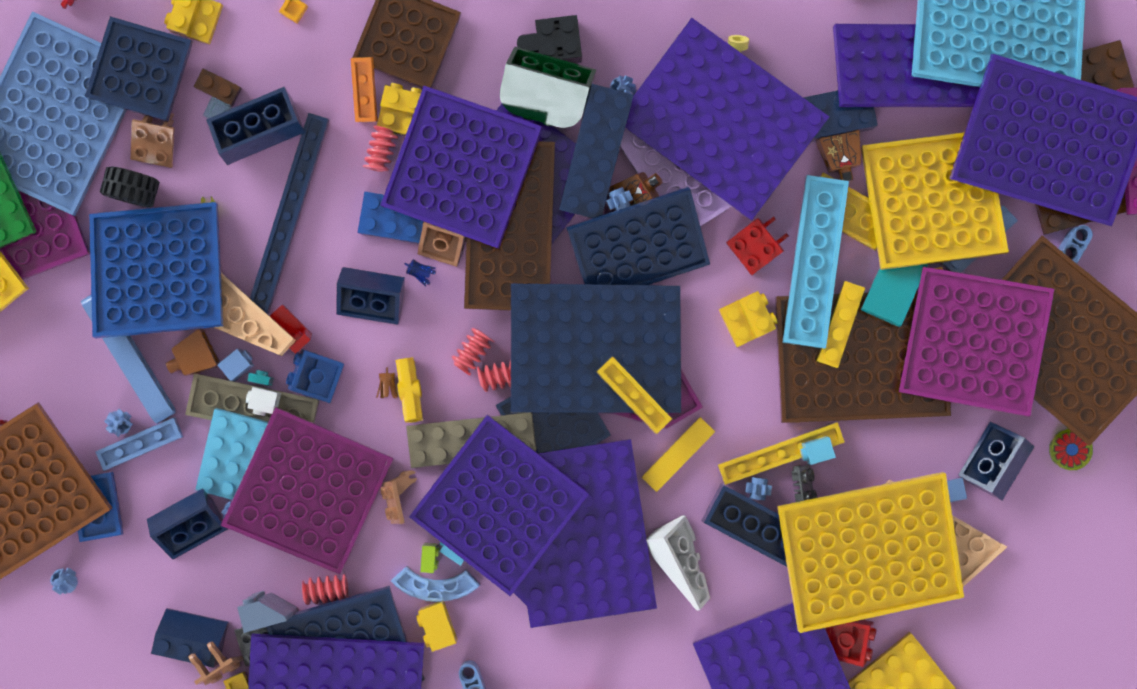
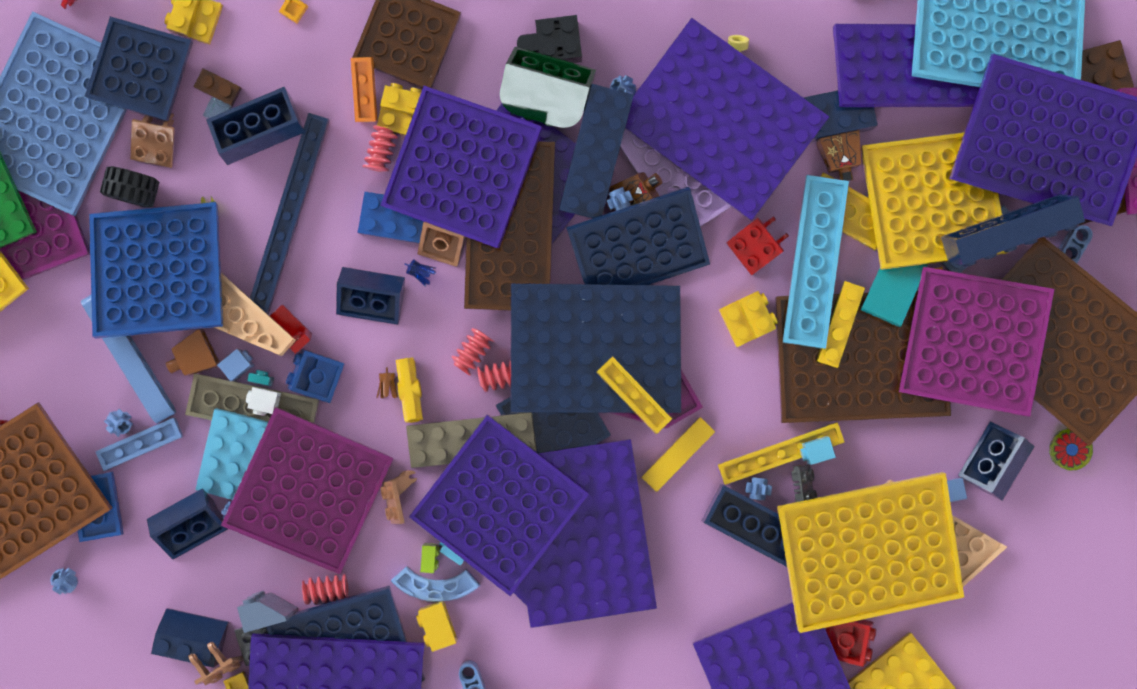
white wedge [646,515,710,610] -> none
none -> dark blue brick [941,194,1085,267]

